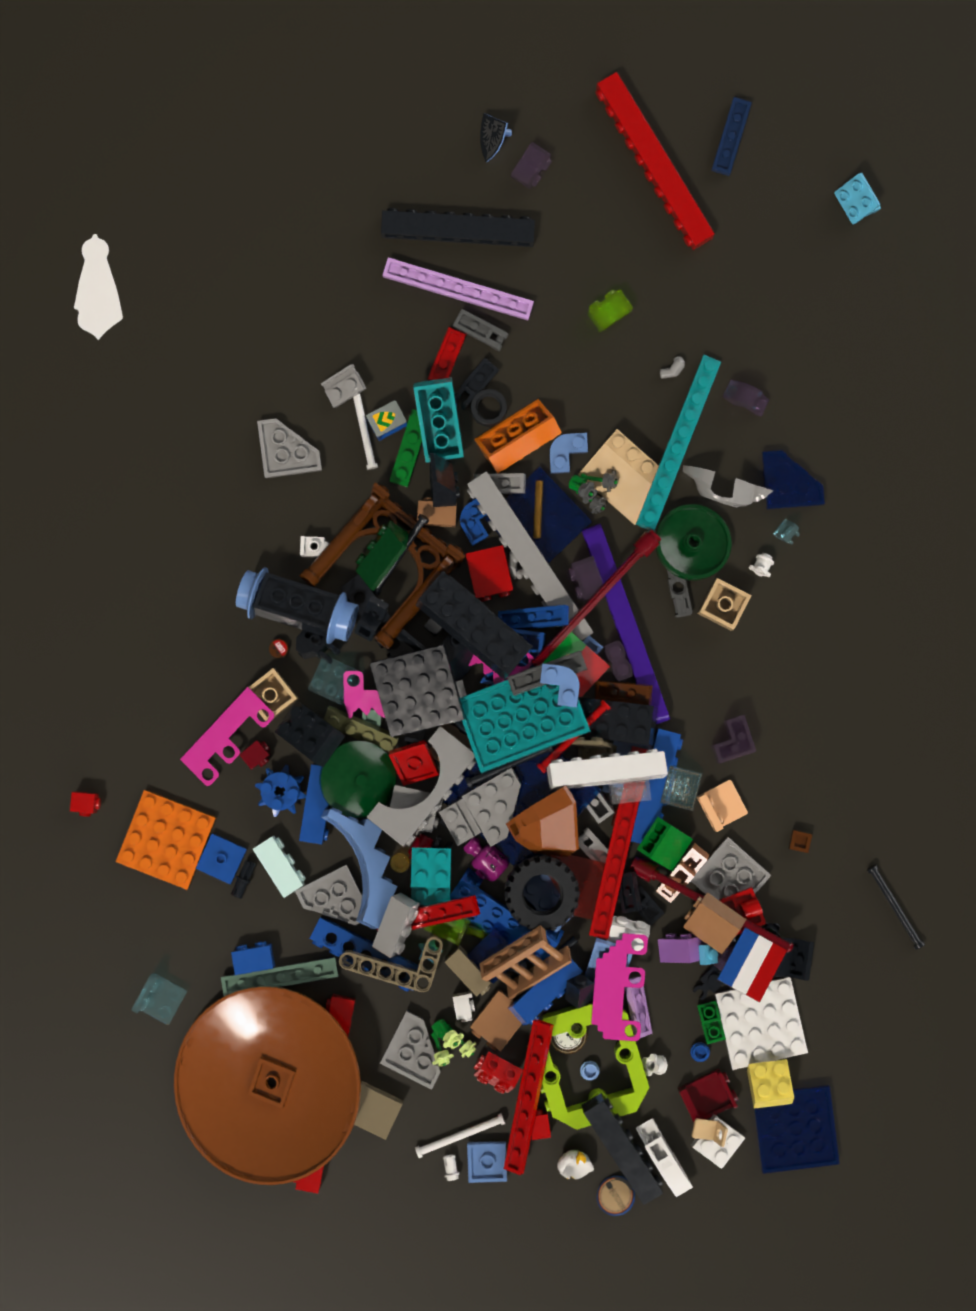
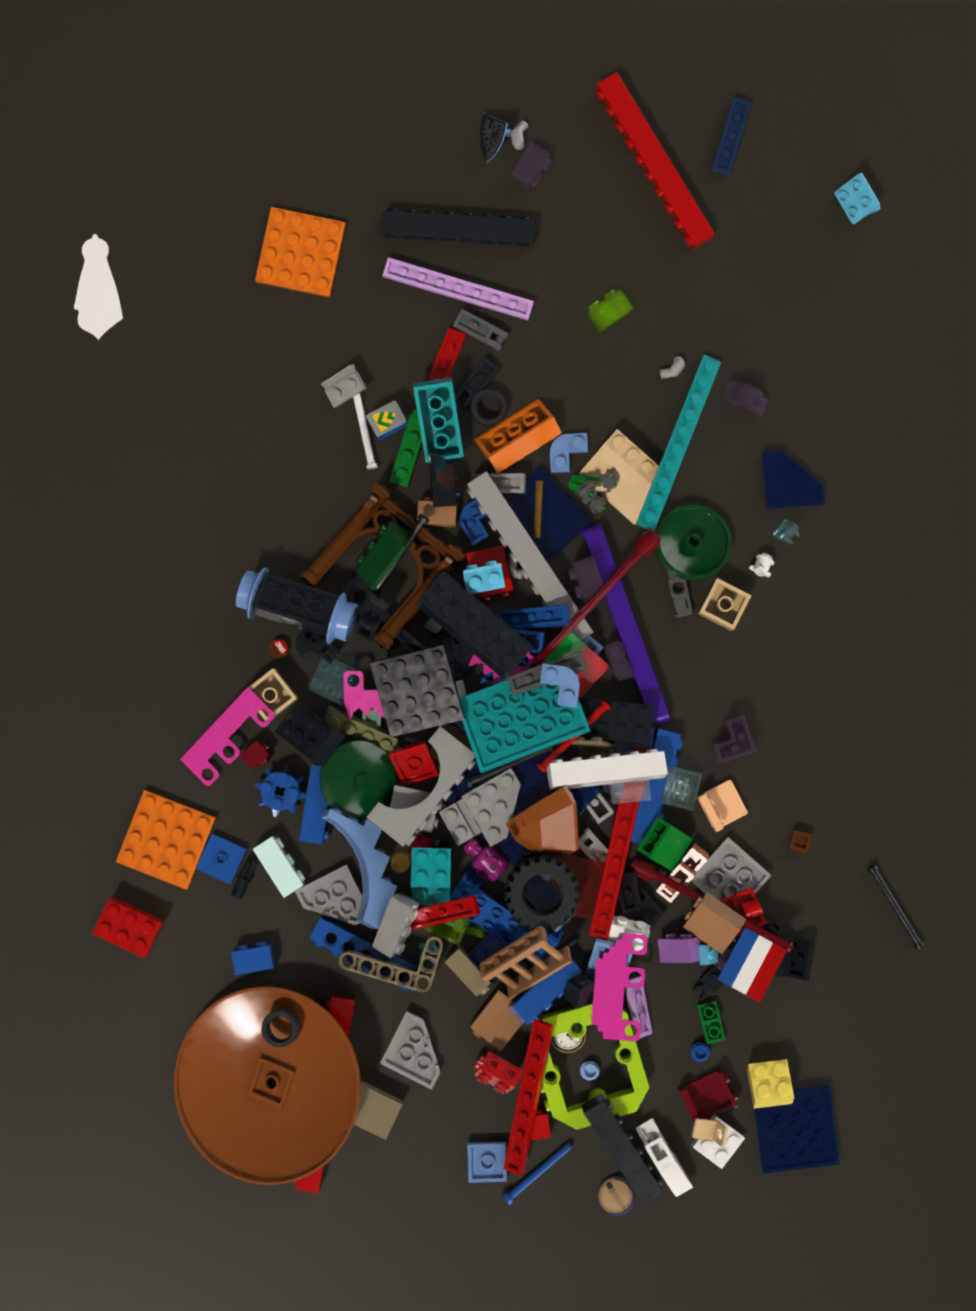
red brick [70,791,101,817] -> none
clear light blue bracket [131,973,187,1025] -> none
sand green plate [221,957,339,996] -> none
light grey plate [257,418,322,478] -> none
white brick [300,536,329,557] -> none
white bar [415,1113,505,1158] -> none
yellowish green plant [431,1019,477,1066] -> none
white pin [443,1154,460,1181] -> none
white brick [453,991,475,1022] -> none
white hair [557,1150,594,1180] -> none
reddish brown plate [595,680,652,705] -> none
white brick [642,1054,668,1076] -> none
light grey animal [682,465,773,508] -> none
white plate [715,977,808,1070] -> none
none -> red brick [92,897,165,959]
none -> orange plate [255,207,346,298]
none -> black tyre [261,1008,301,1048]
none -> medium azure bracket [463,561,505,594]
none -> blue bar [502,1142,573,1206]
none -> light grey arm [511,120,528,150]

